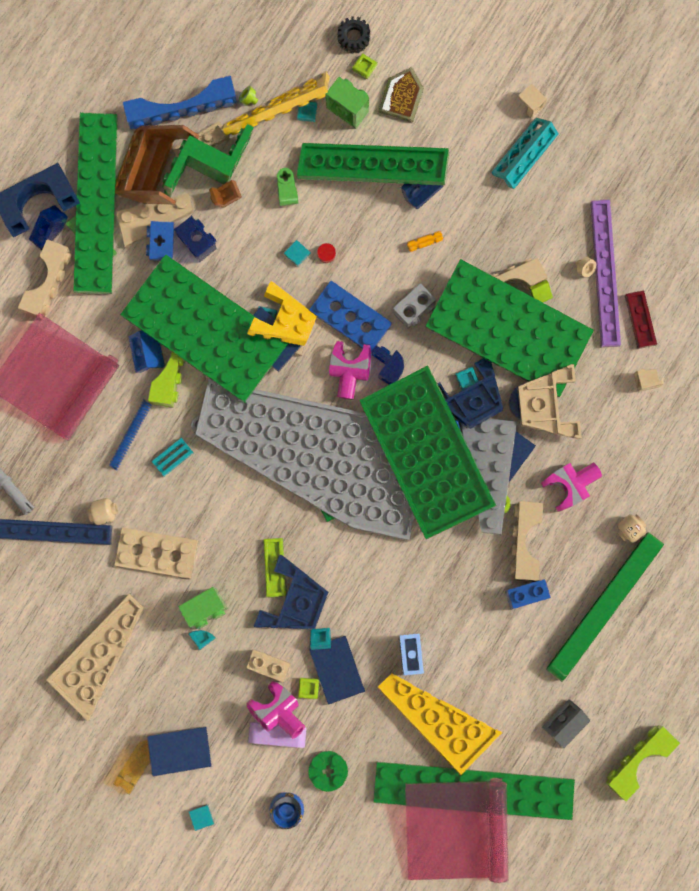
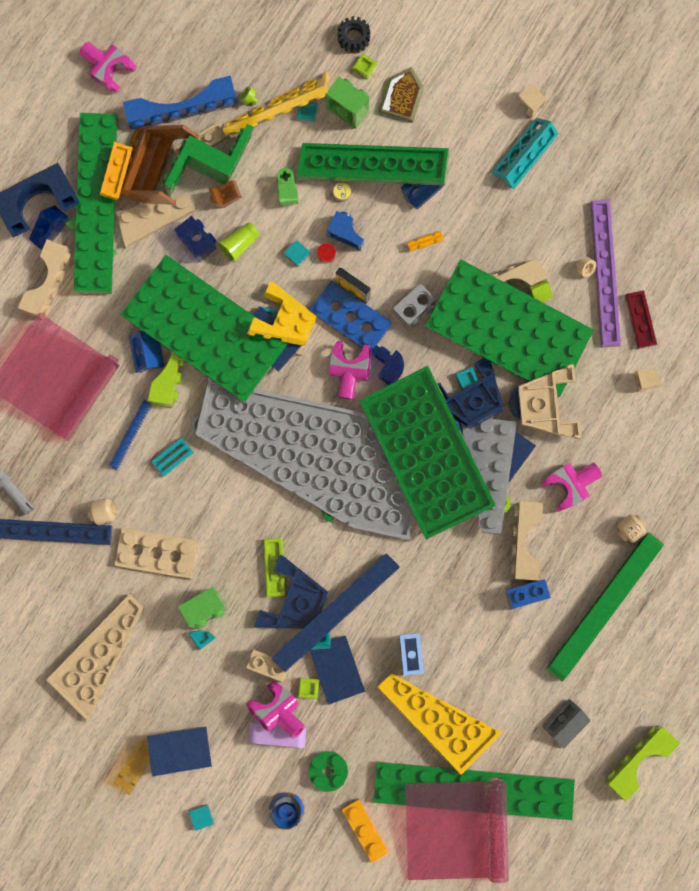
blue brick [146,221,174,261] -> none
none -> dark pink connector [79,42,137,93]
none -> light orange plate [100,142,132,201]
none -> lime plant [218,222,260,263]
none -> dark blue tile [271,553,400,673]
none -> blue arch [327,211,364,251]
none -> tile [333,182,352,202]
none -> tile [335,267,371,304]
none -> light orange plate [342,799,389,863]

